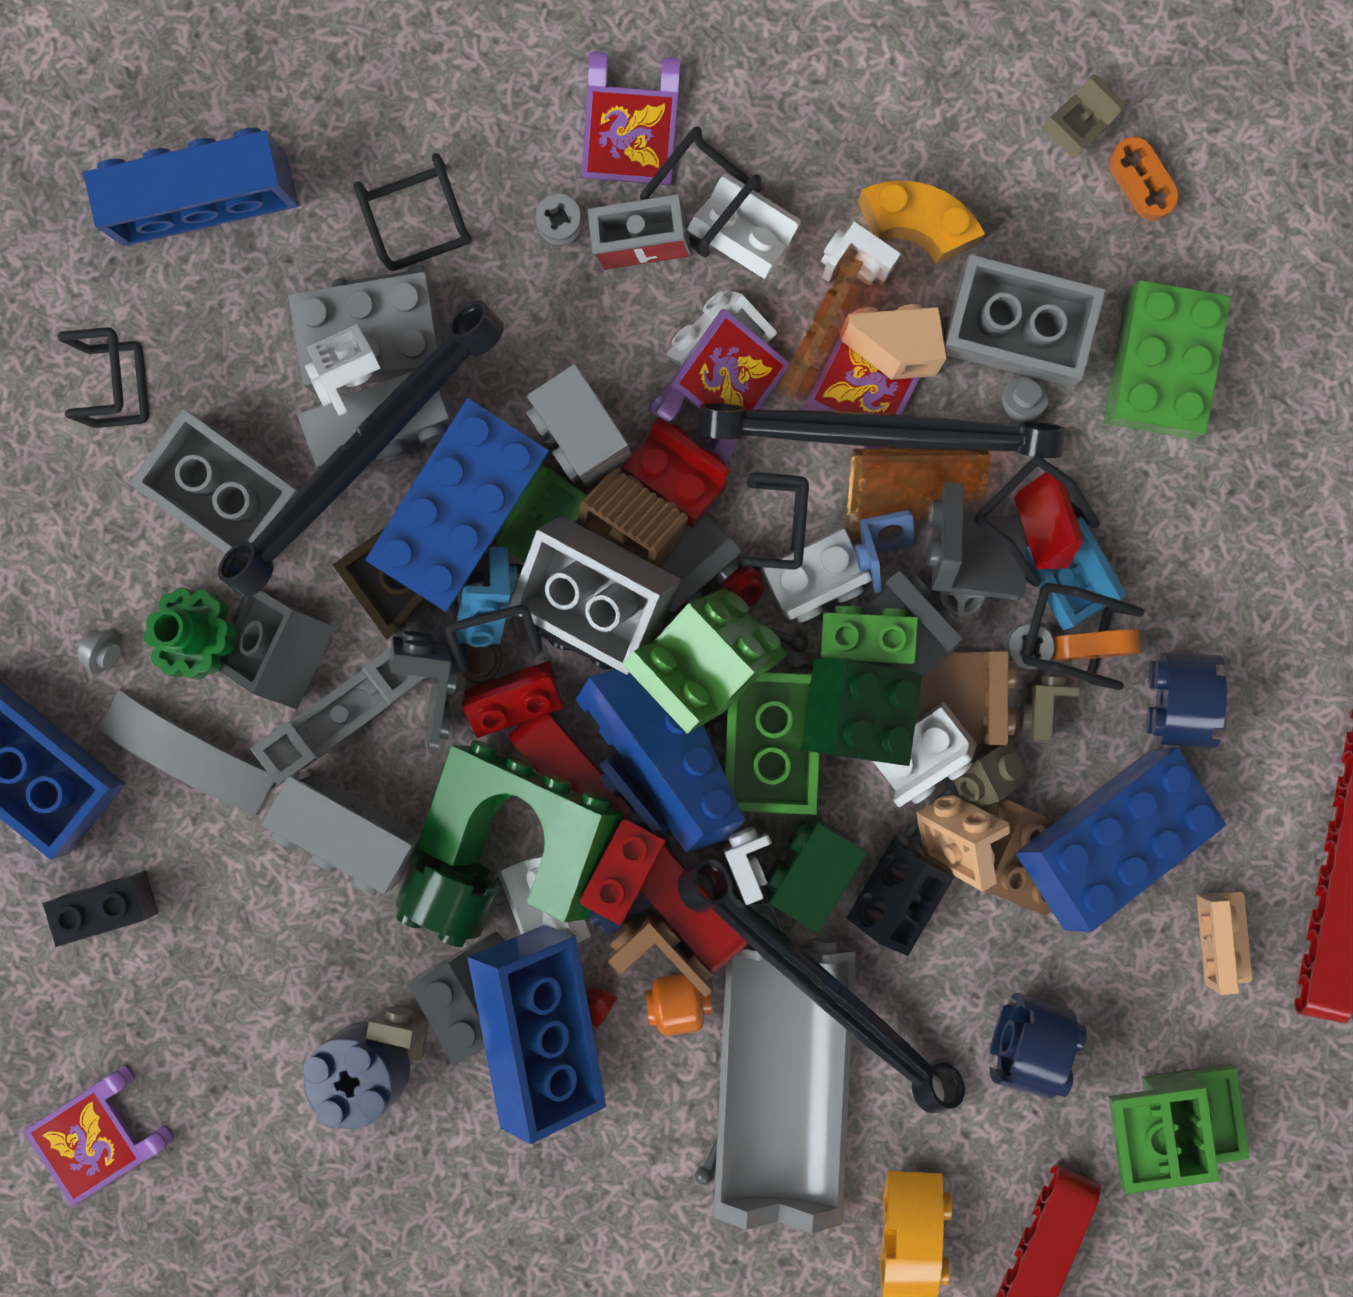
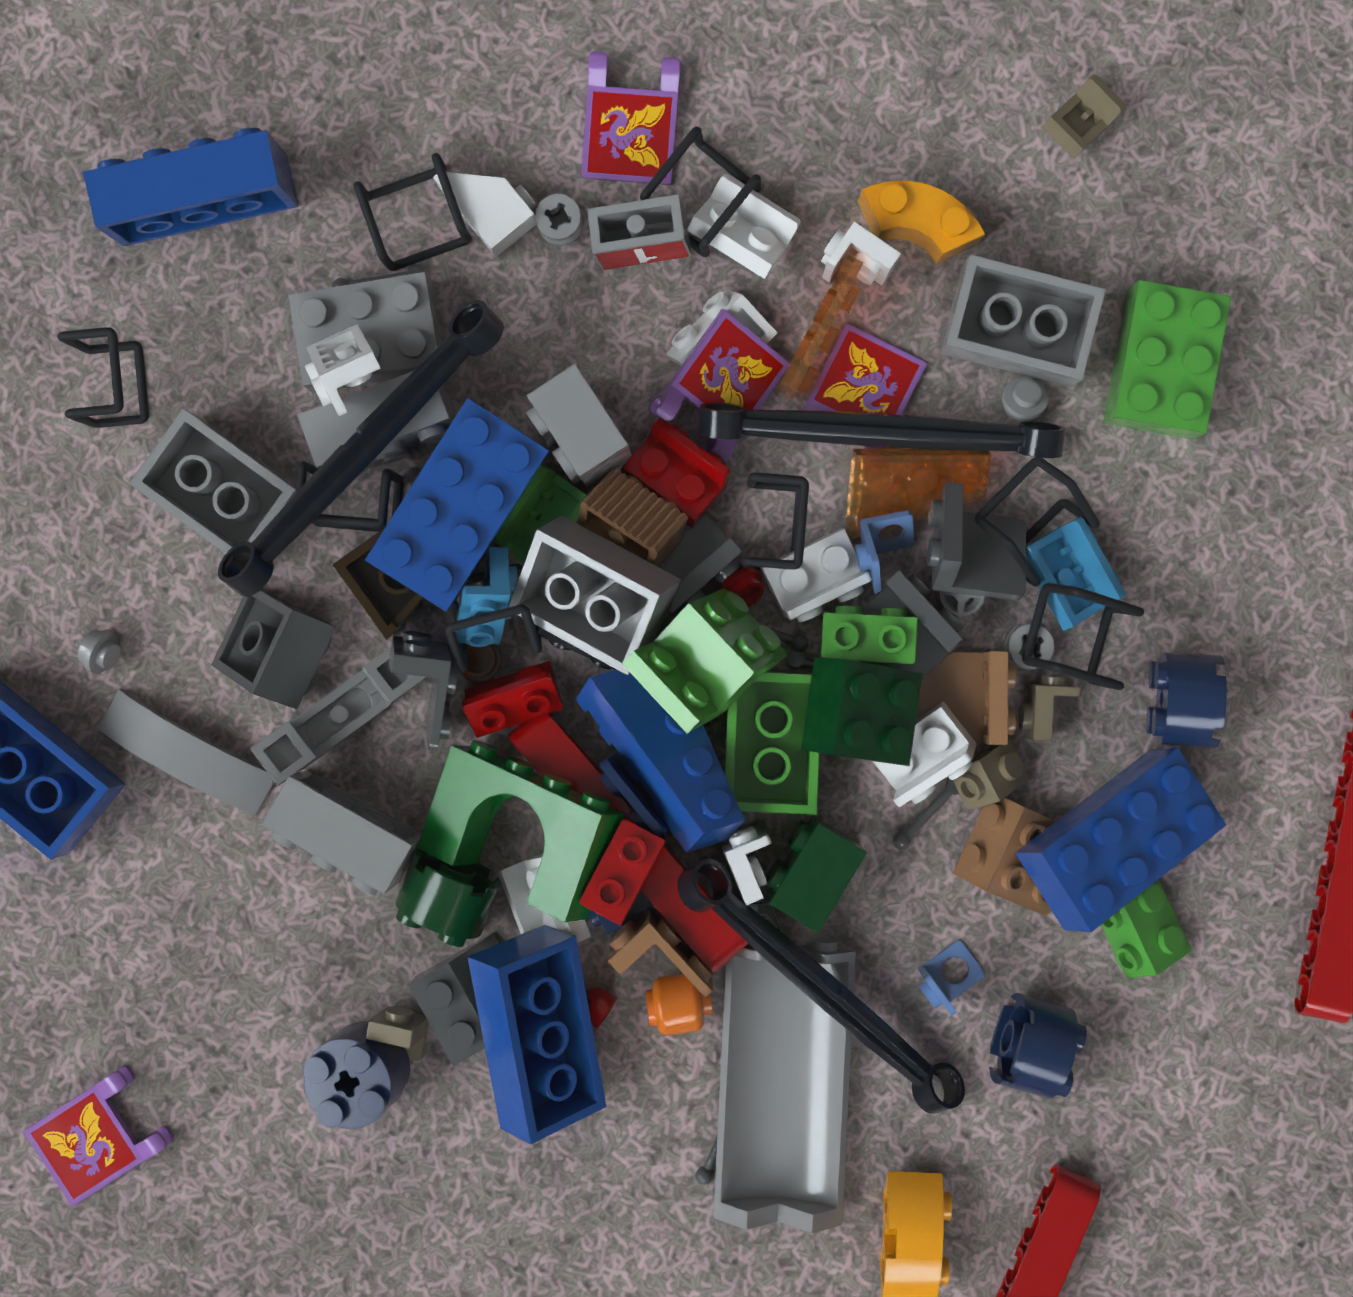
black brick [42,870,159,947] -> none
green plant [144,587,236,680] -> none
light nougat slope [840,304,946,380] -> none
black brick [846,840,955,956] -> none
light nougat bracket [916,795,1010,892] -> none
red slope [1014,467,1084,569] -> none
orange beam [1052,629,1142,661] -> none
bright green bracket [1108,1064,1250,1194] -> none
orange beam [1109,137,1178,221] -> none
light nougat bracket [1196,891,1252,995] -> none
none -> black piece [295,461,403,532]
none -> white slope [433,172,537,257]
none -> medium blue bracket [918,940,985,1016]
none -> bright green bracket [1101,879,1193,978]

